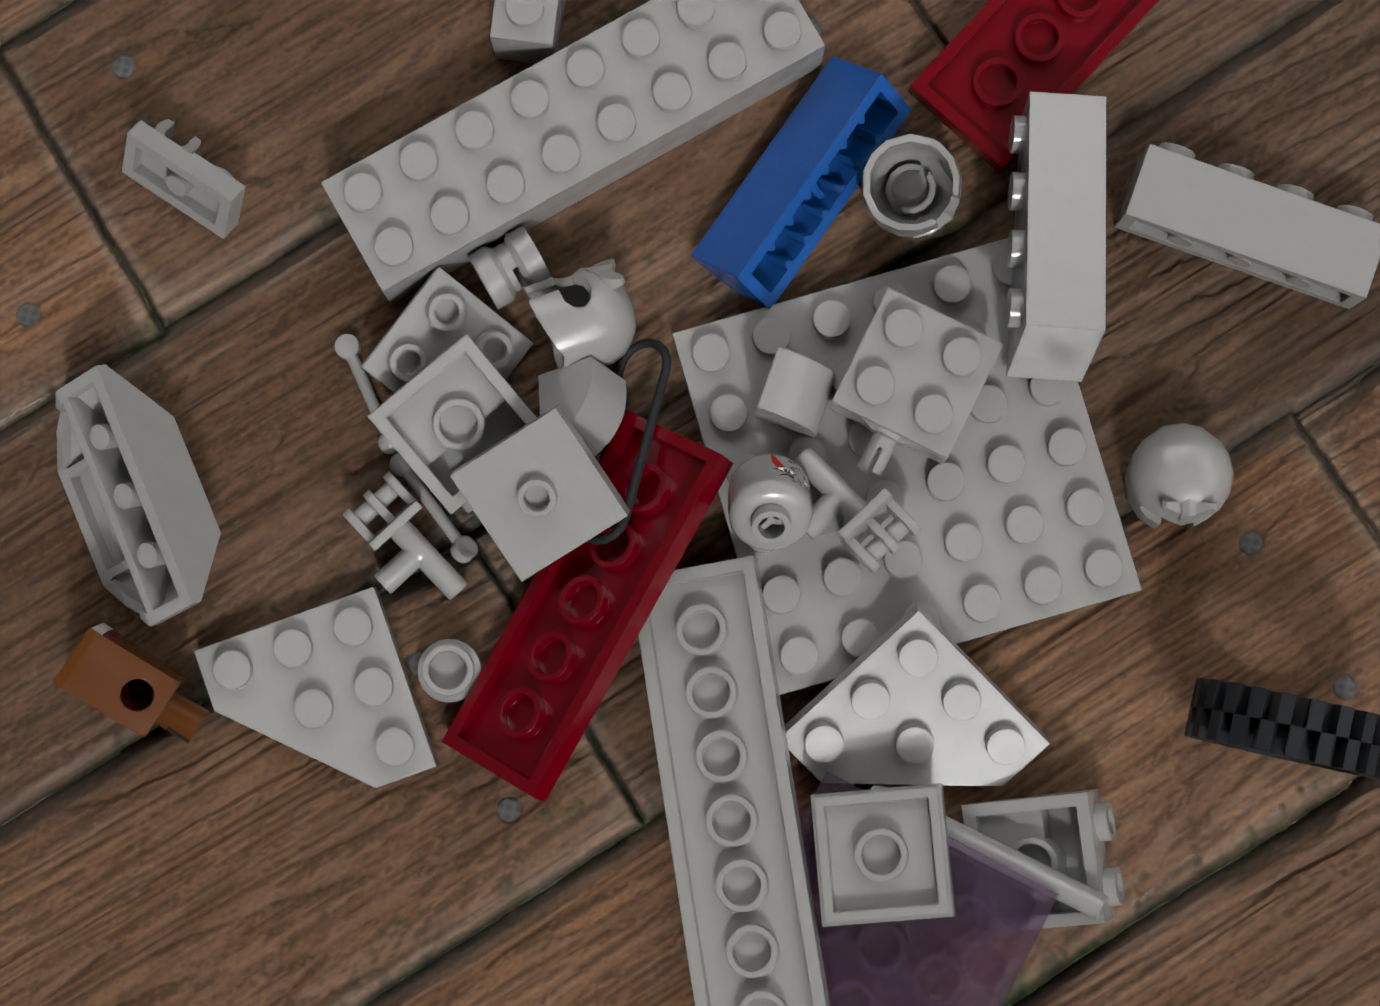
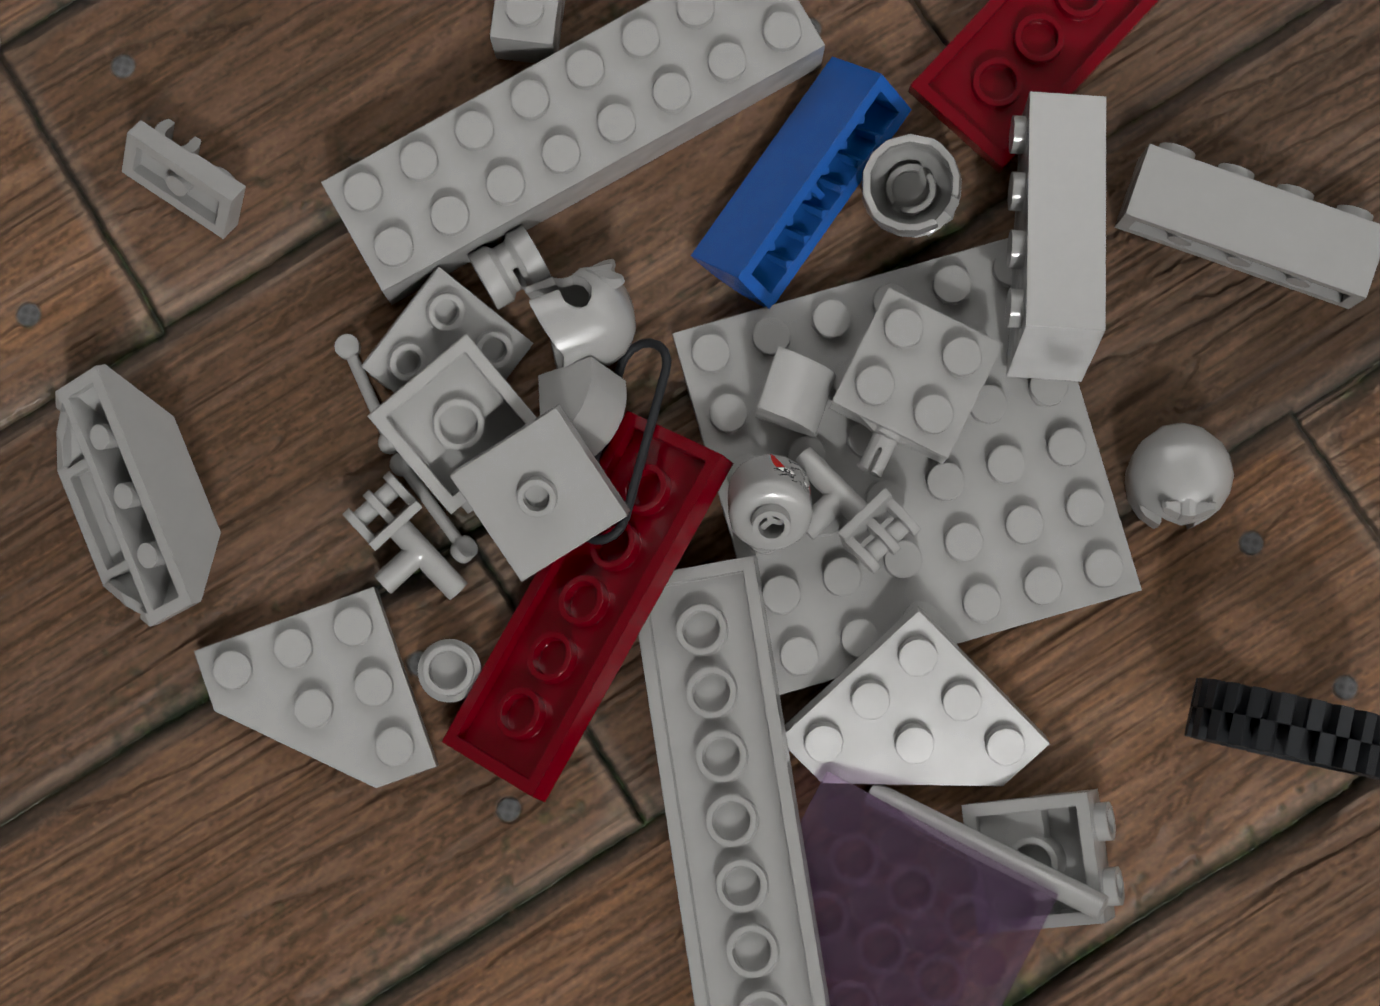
reddish brown torso [52,622,209,744] -> none
light grey plate [811,783,956,927] -> none

